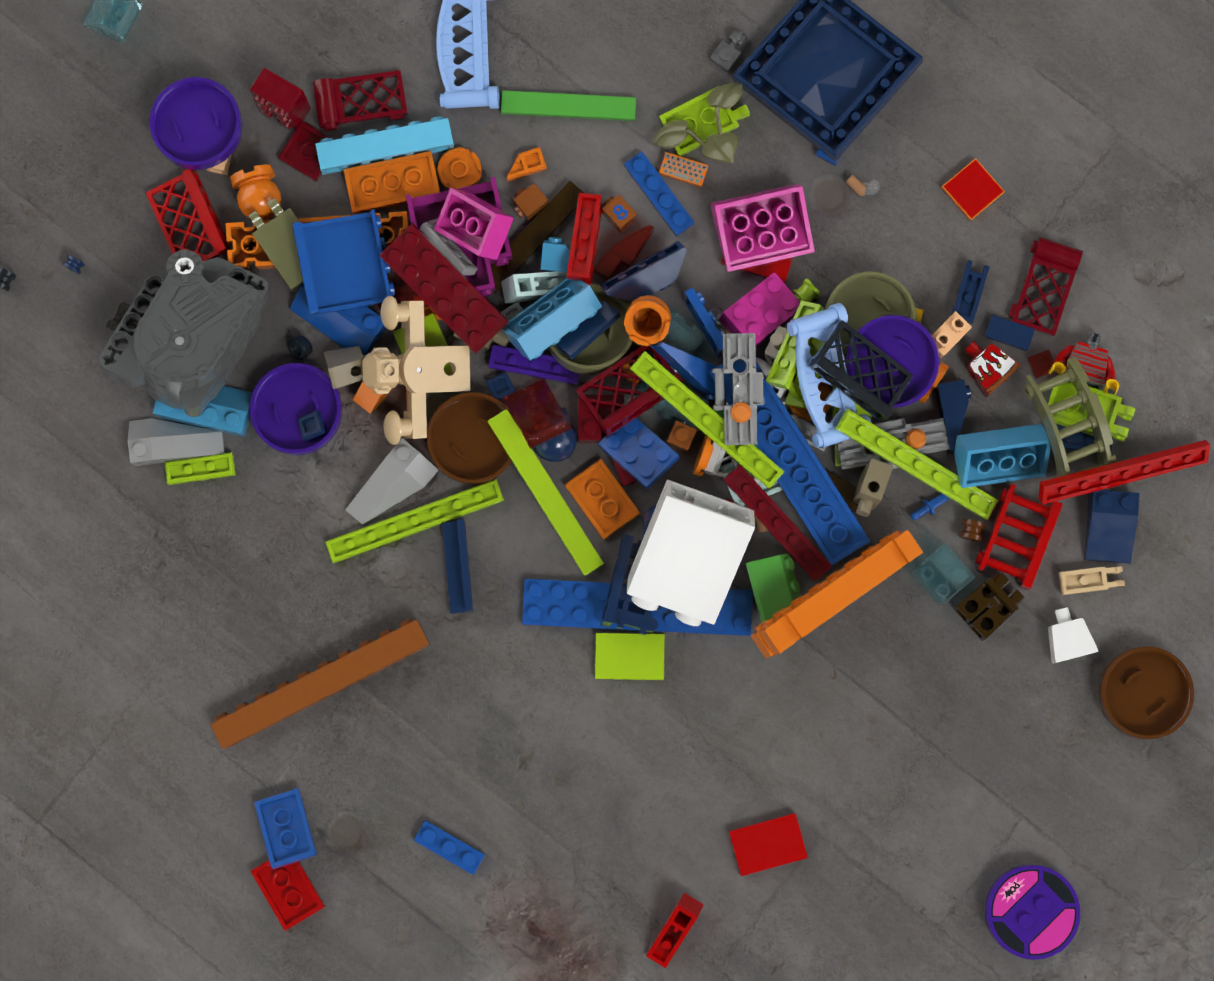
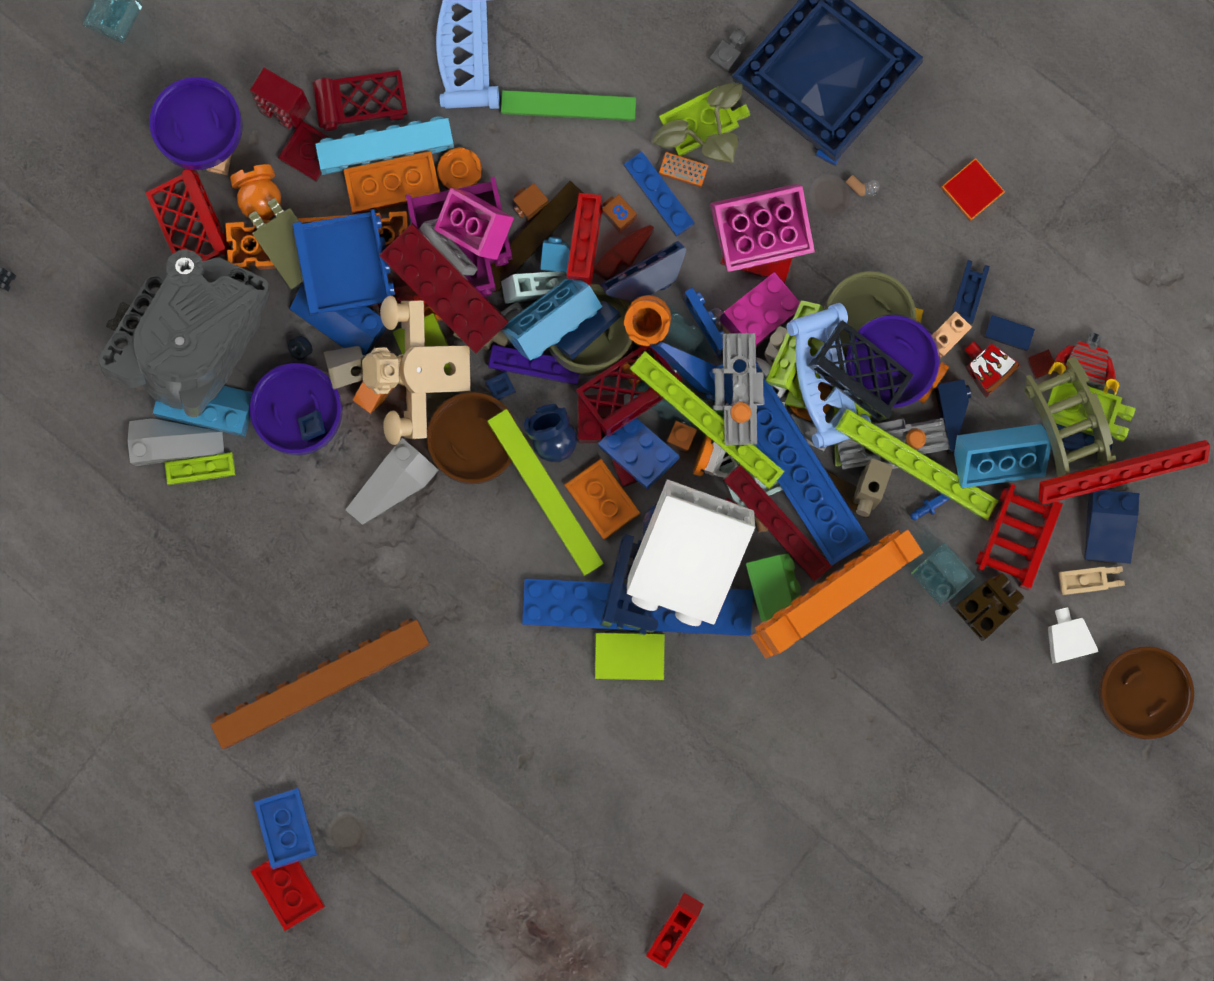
dark blue bush [62,255,85,275] -> none
lime tile [325,479,504,564] -> none
blue plate [413,820,485,875] -> none
dark blue fence [442,519,474,614] -> none
clear red tile [504,379,572,449] -> none
orange tile [507,147,547,182] -> none
red tile [729,813,808,876] -> none
lime brick [792,278,821,302] -> none
reddish brown wheel [959,519,985,542] -> none
brick [985,865,1080,960] -> none
dark red piece [1008,237,1083,336] -> none

